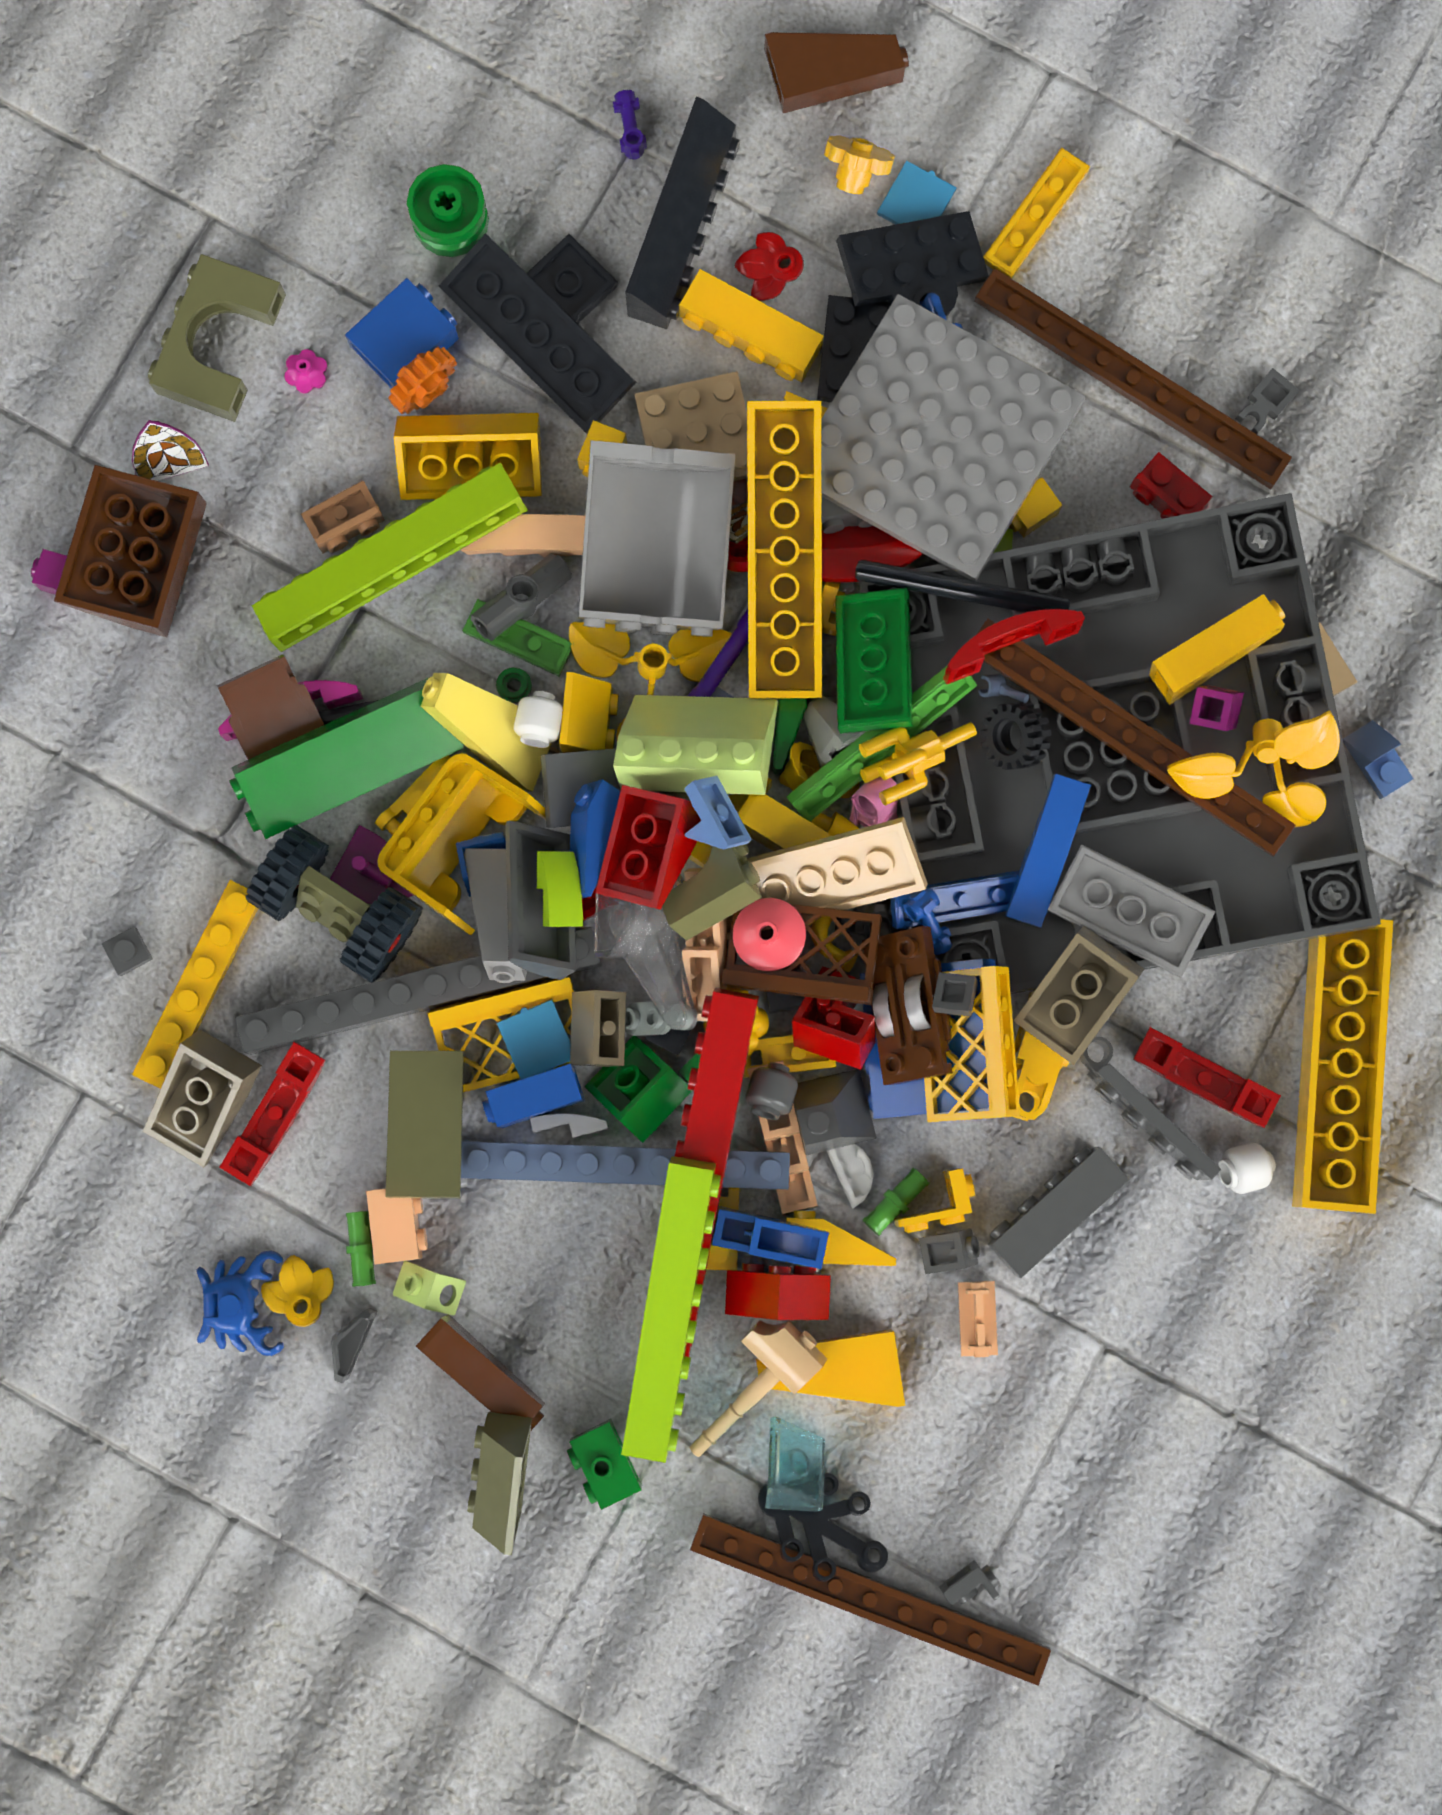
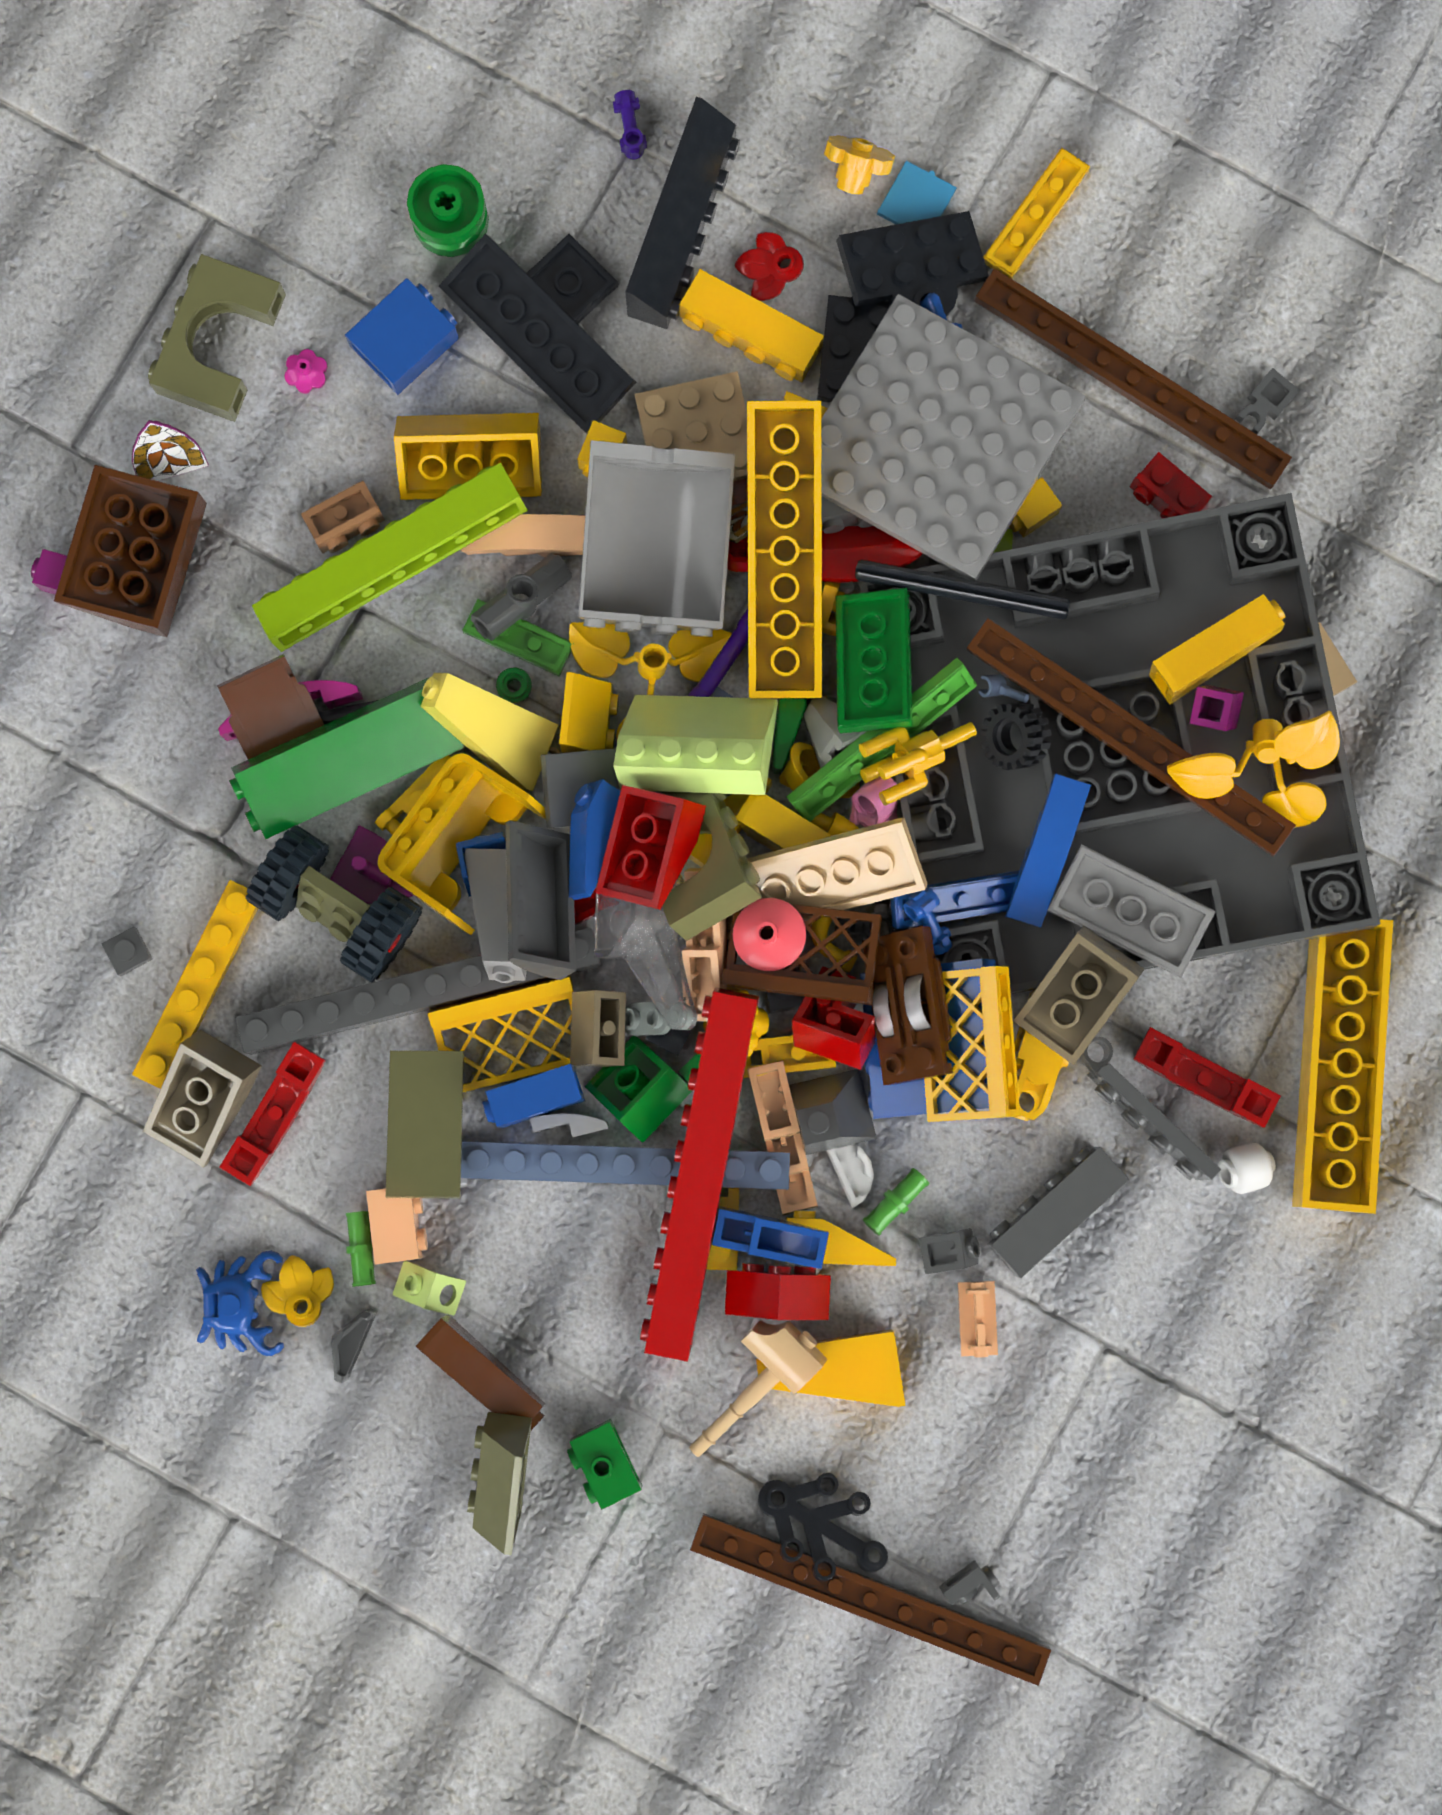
orange gear [388,346,457,414] -> none
dark azure piece [497,999,571,1080] -> none
white head [514,691,563,748] -> none
lime slope [537,851,583,927] -> none
lime brick [621,1156,721,1463] -> none
medium blue slope [684,776,752,850] -> none
dark grey head [745,1062,798,1120] -> none
reddish brown slope [764,32,909,114] -> none
clear light blue slope [765,1416,825,1512] -> none
yellow bracket [894,1168,975,1233] -> none
dark grey plate [932,972,978,1017] -> none
red slope [943,609,1085,685] -> none
medium blue slope [1343,720,1414,799] -> none

